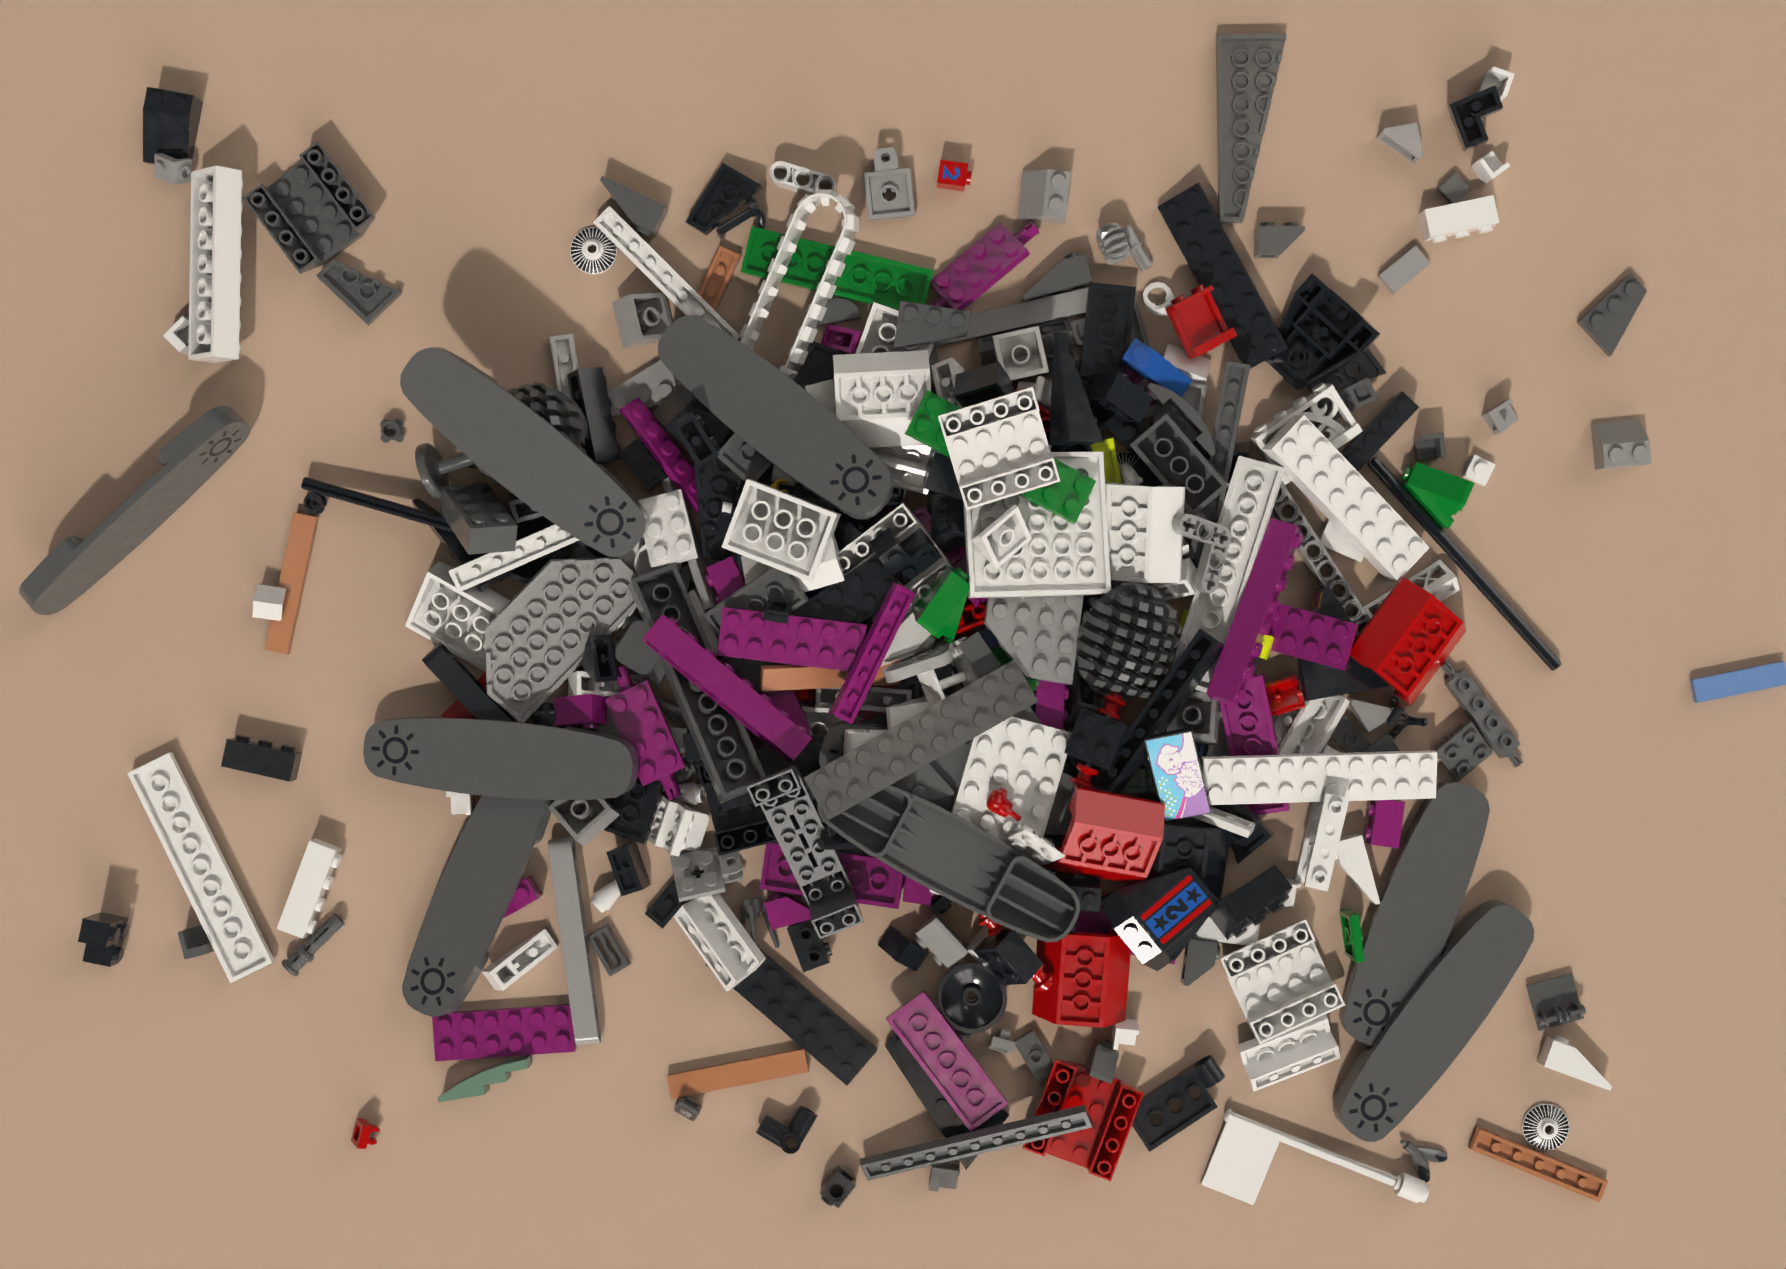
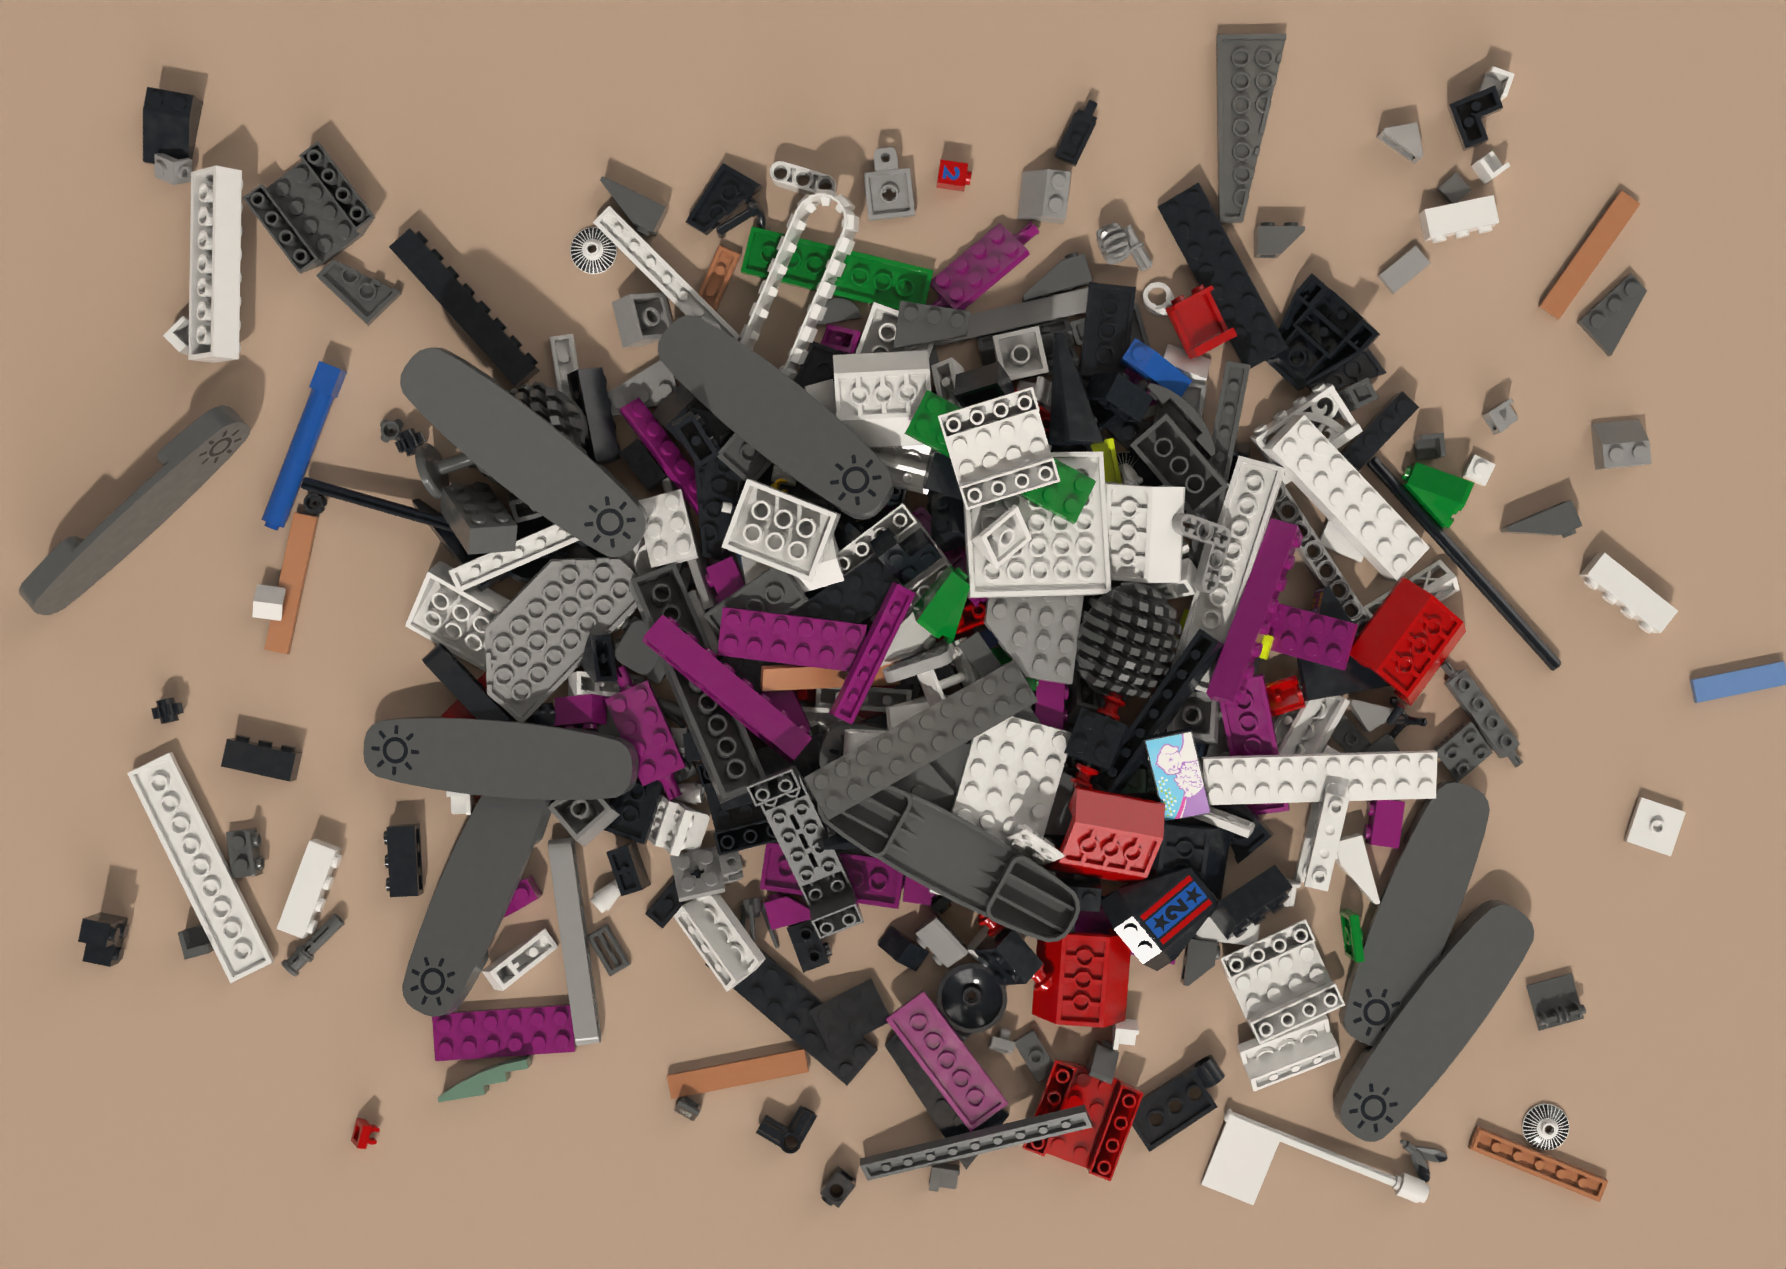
black tile [763,599,793,624] -> none
red piece [986,788,1022,822] -> none
white slope [1537,1035,1612,1091] -> none
none -> black gear [151,697,184,724]
none -> dark grey bracket [226,828,265,878]
none -> blue brick [261,361,347,531]
none -> black brick [383,823,423,897]
none -> black brick [389,228,540,388]
none -> black gear [395,428,426,457]
none -> black plate [808,979,889,1053]
none -> black hinge [1055,100,1098,167]
none -> dark grey slope [1500,500,1582,538]
none -> nougat tile [1539,190,1640,320]
none -> white brick [1580,552,1678,634]
none -> white plate [1624,797,1686,856]

